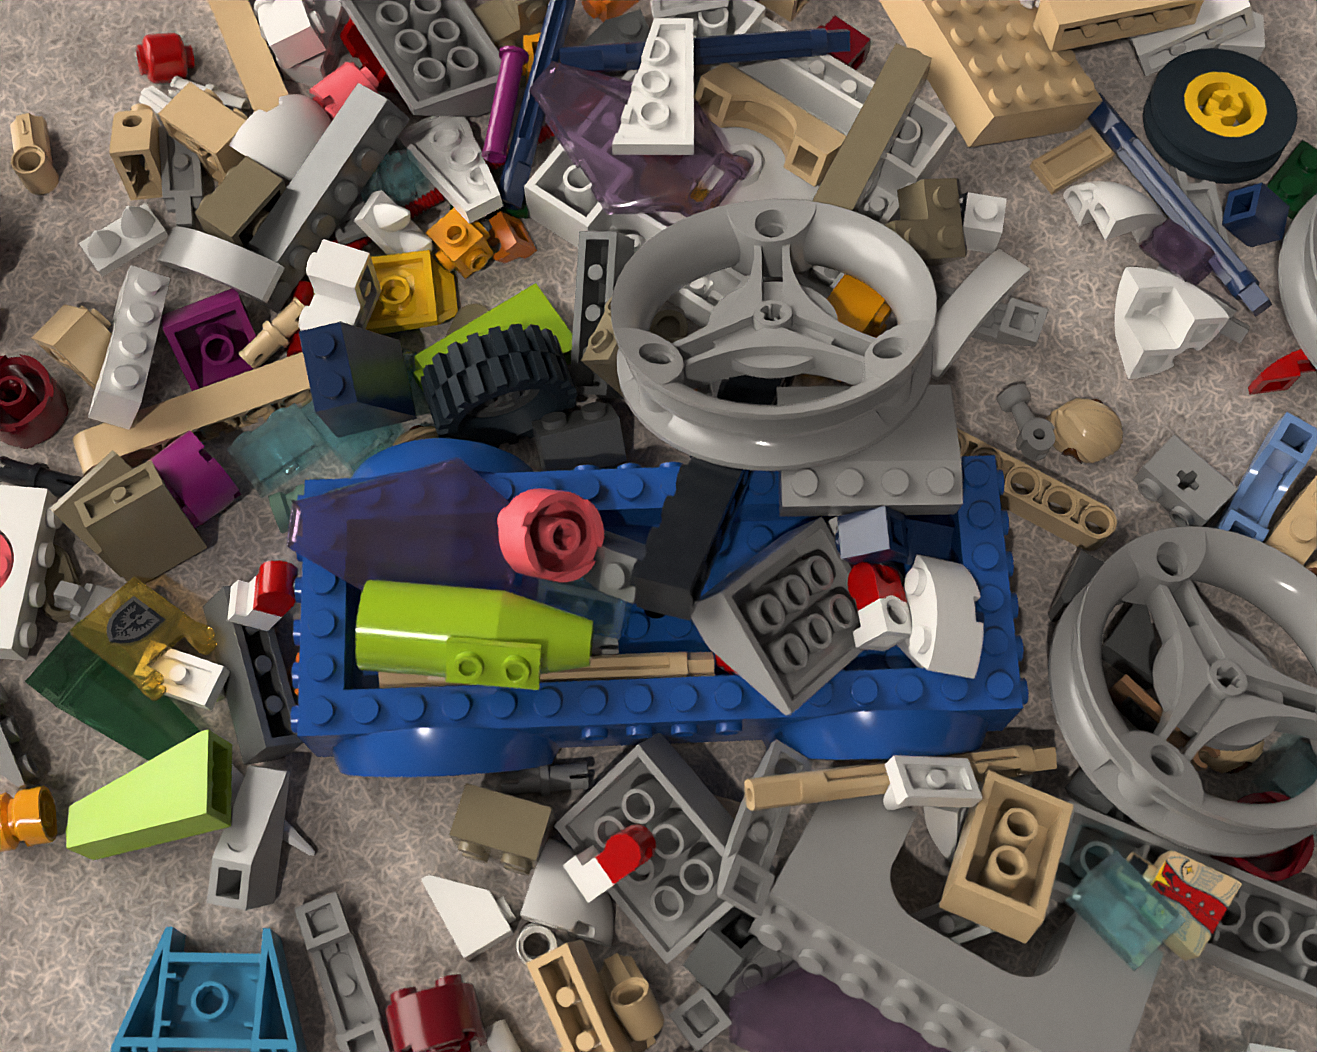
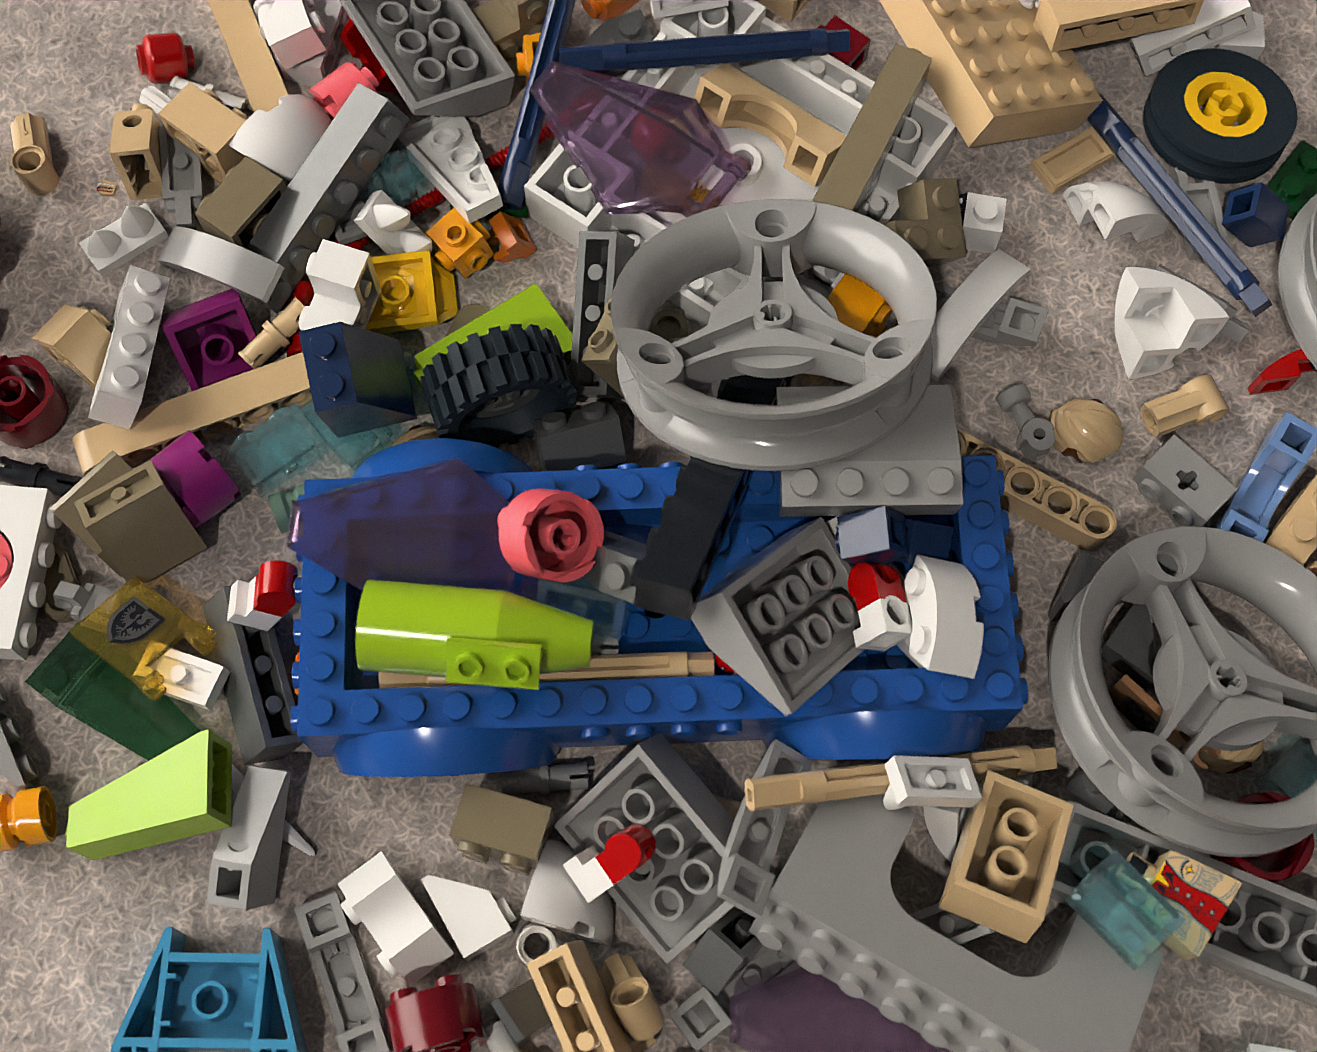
magenta pin [481,46,529,163] -> none
white wing [612,18,694,155] -> none
clear purple hips [1139,219,1216,285] -> none
none -> tan piece [97,180,117,196]
none -> white brick [338,851,454,987]
none -> dark grey slope [491,979,553,1047]
none -> tan piece [1140,374,1230,438]

